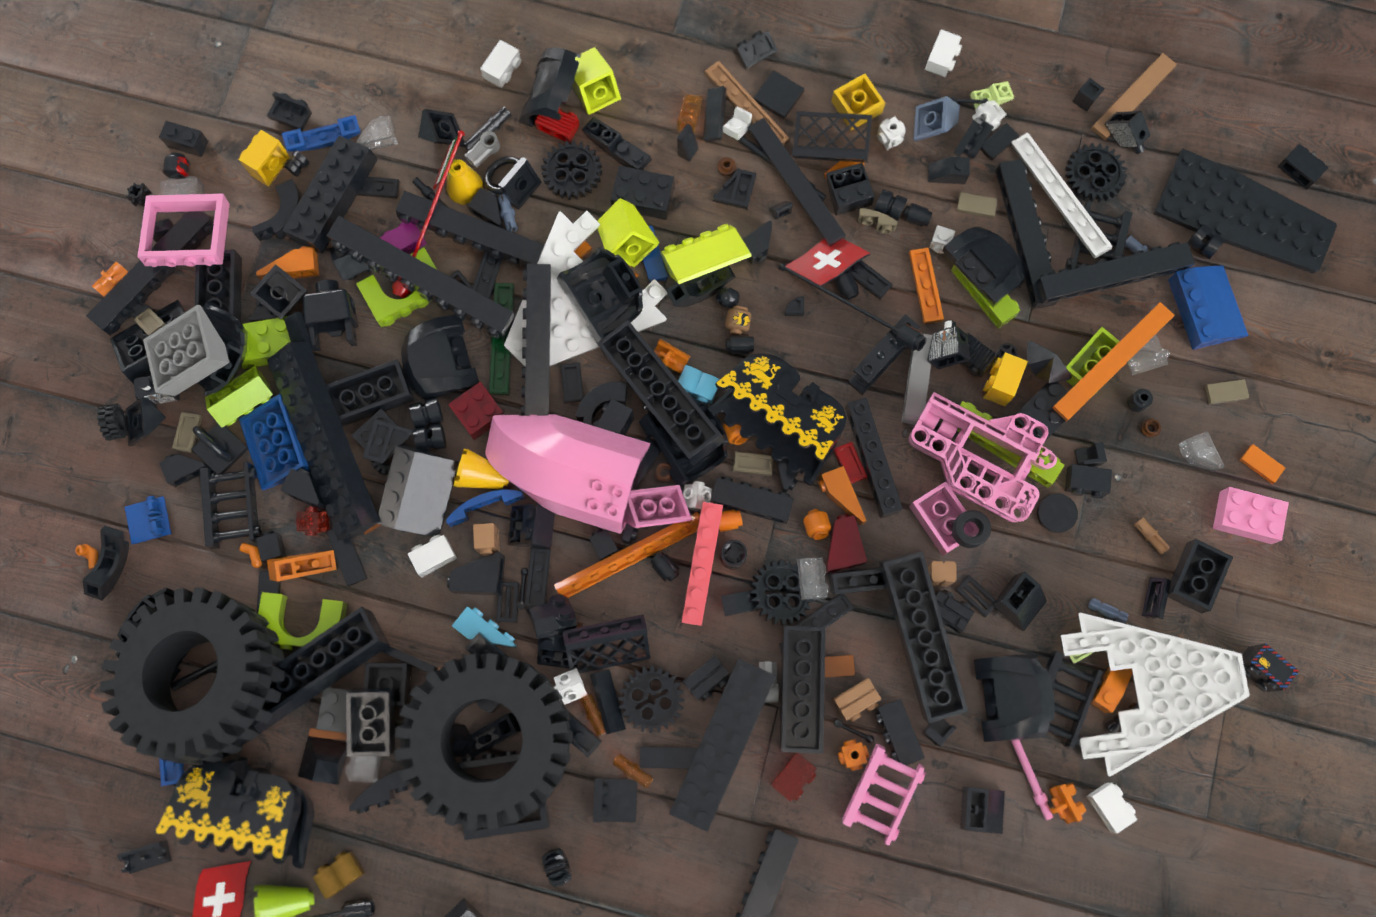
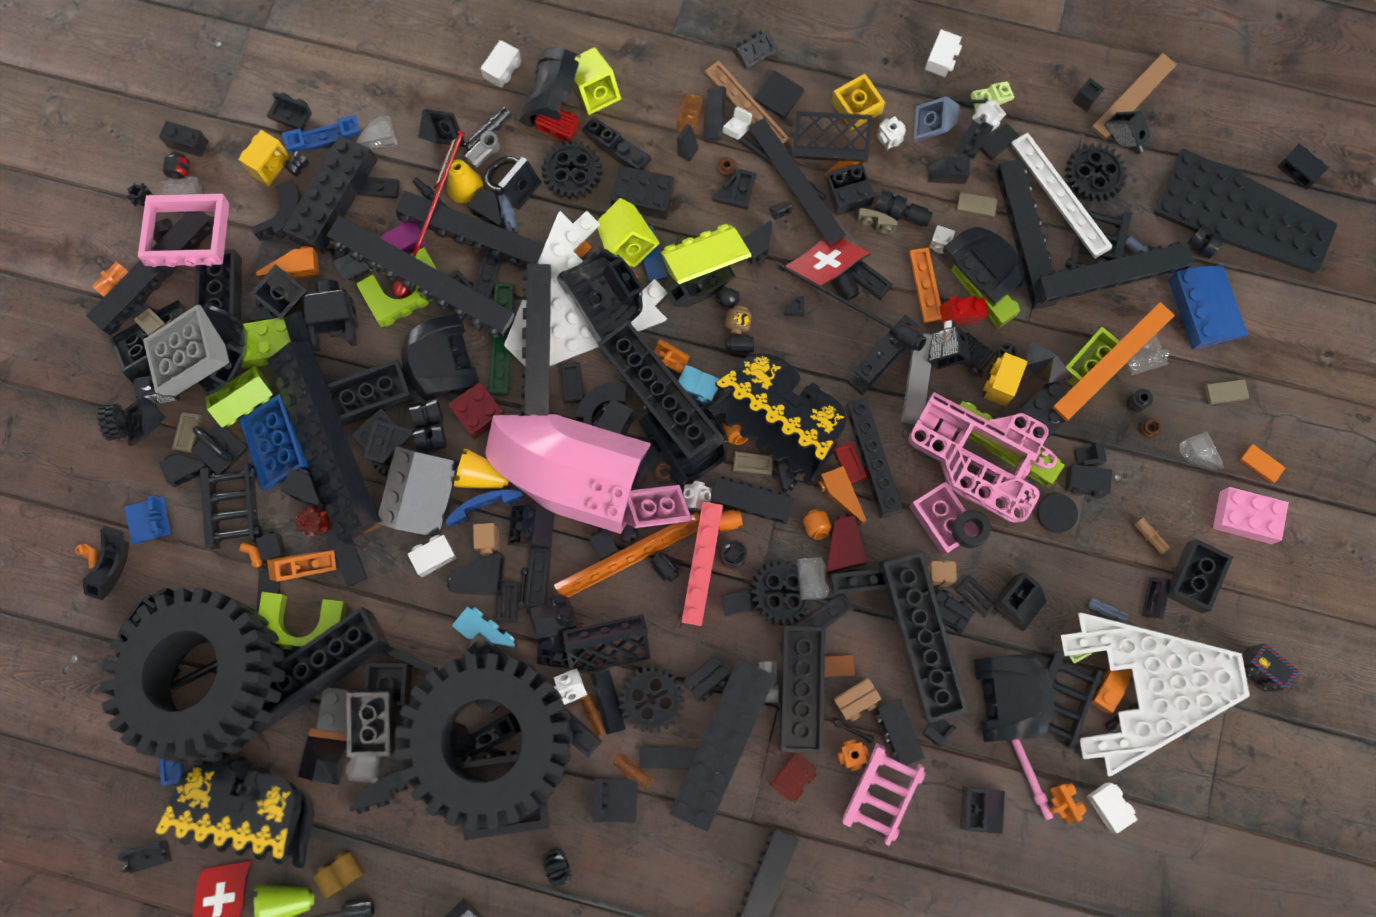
none -> red brick [939,296,988,325]

